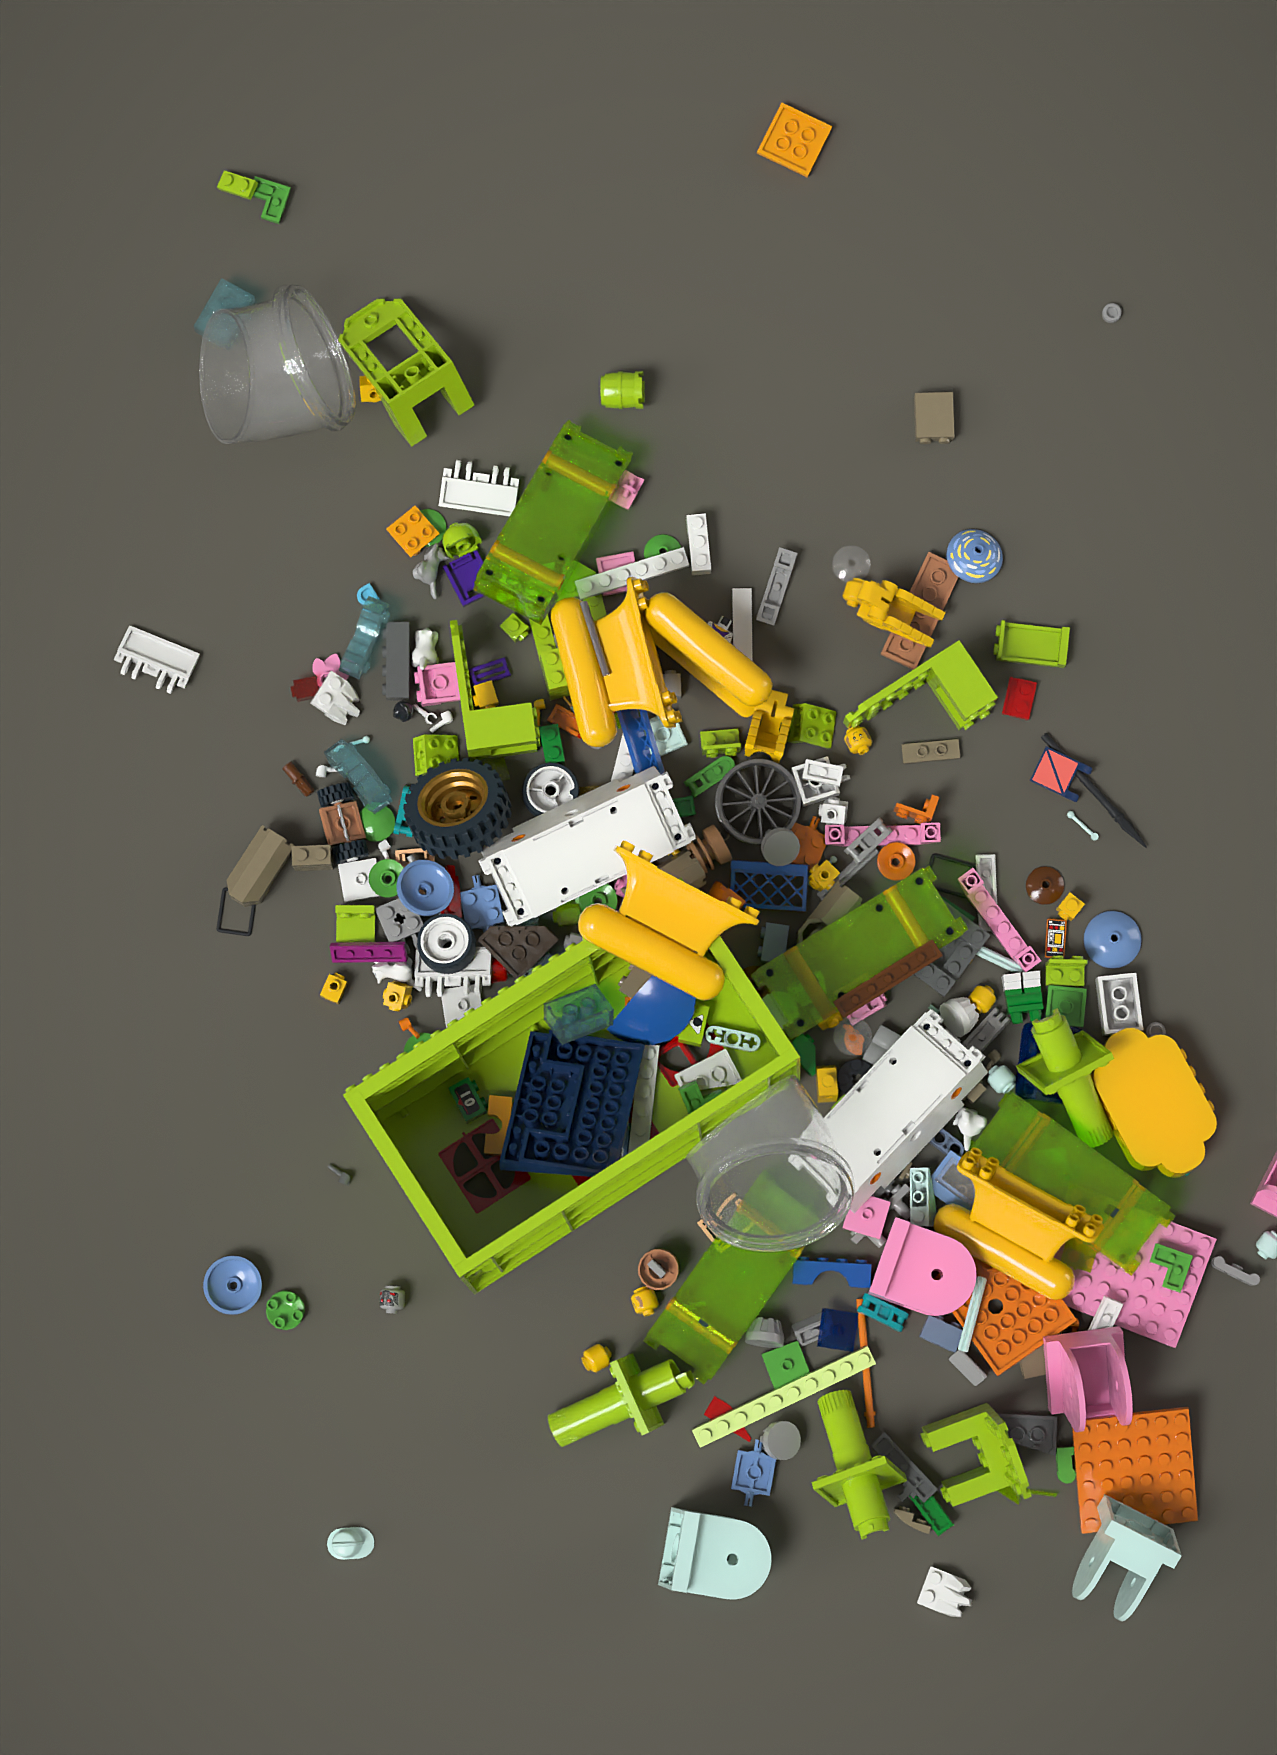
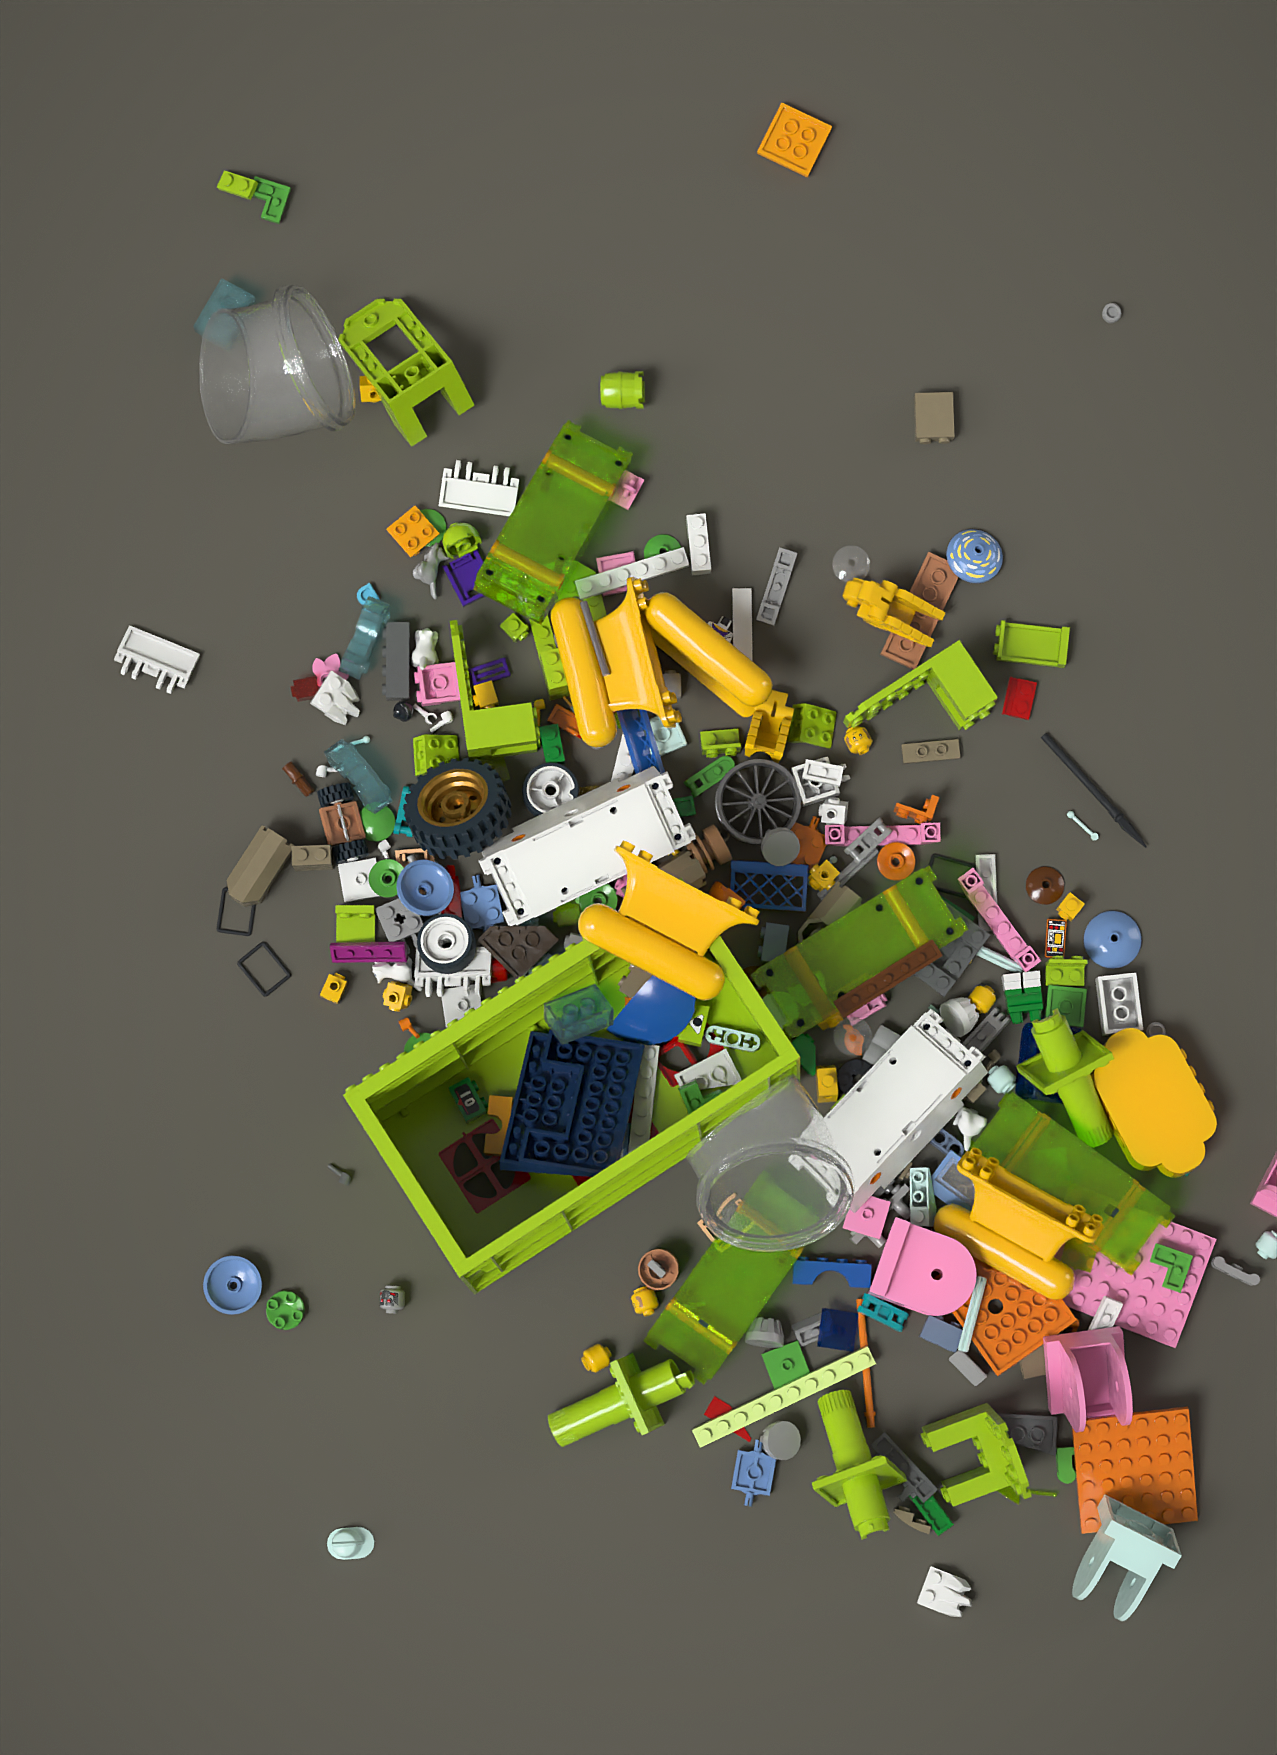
light aqua piece [658,1507,771,1599] -> none
coral flag [1030,746,1092,802] -> none
none -> black piece [237,942,291,997]

